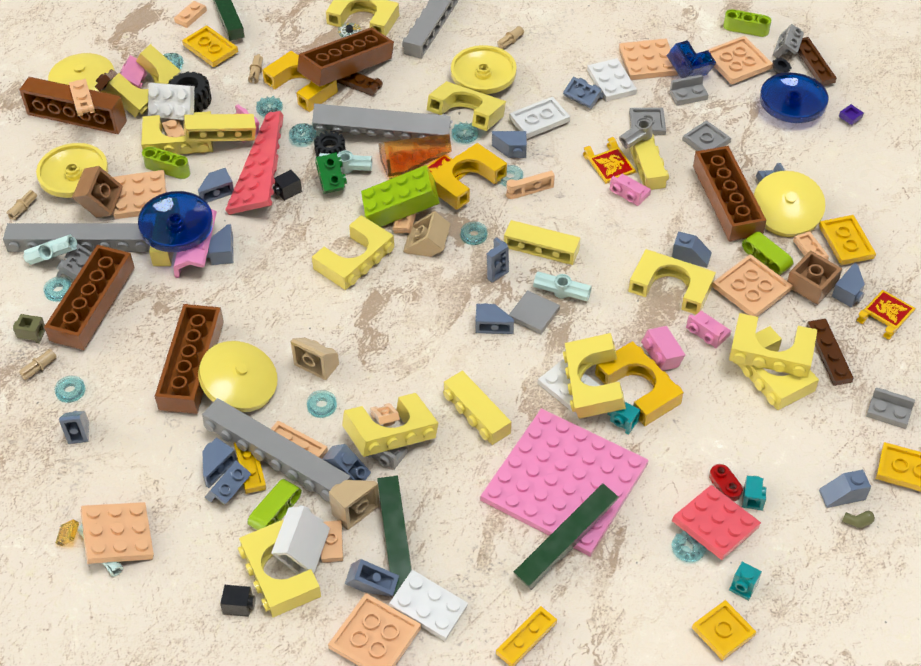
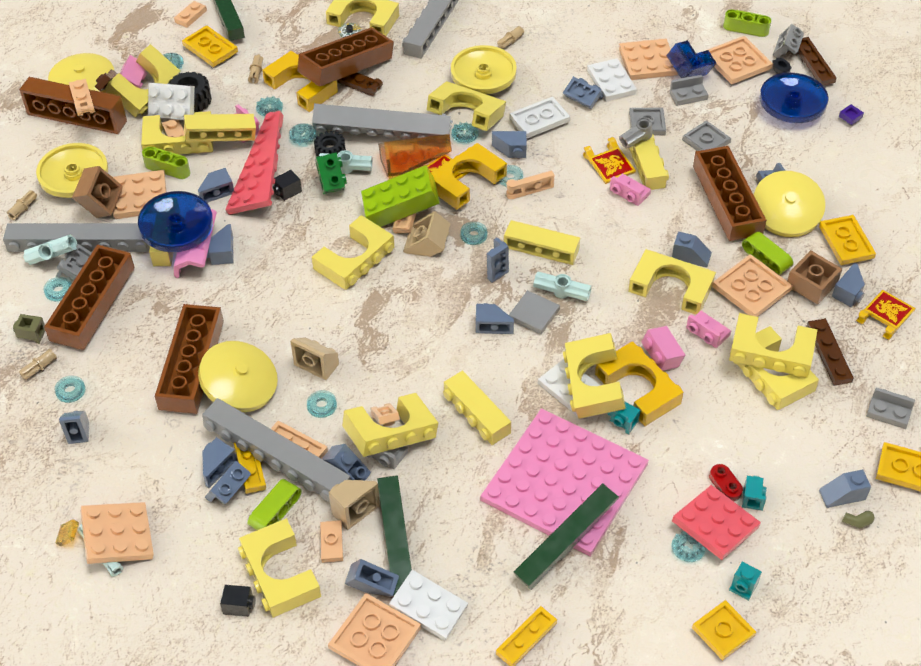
white brick [271,505,330,574] -> none
light nougat plate [793,231,829,260] -> none

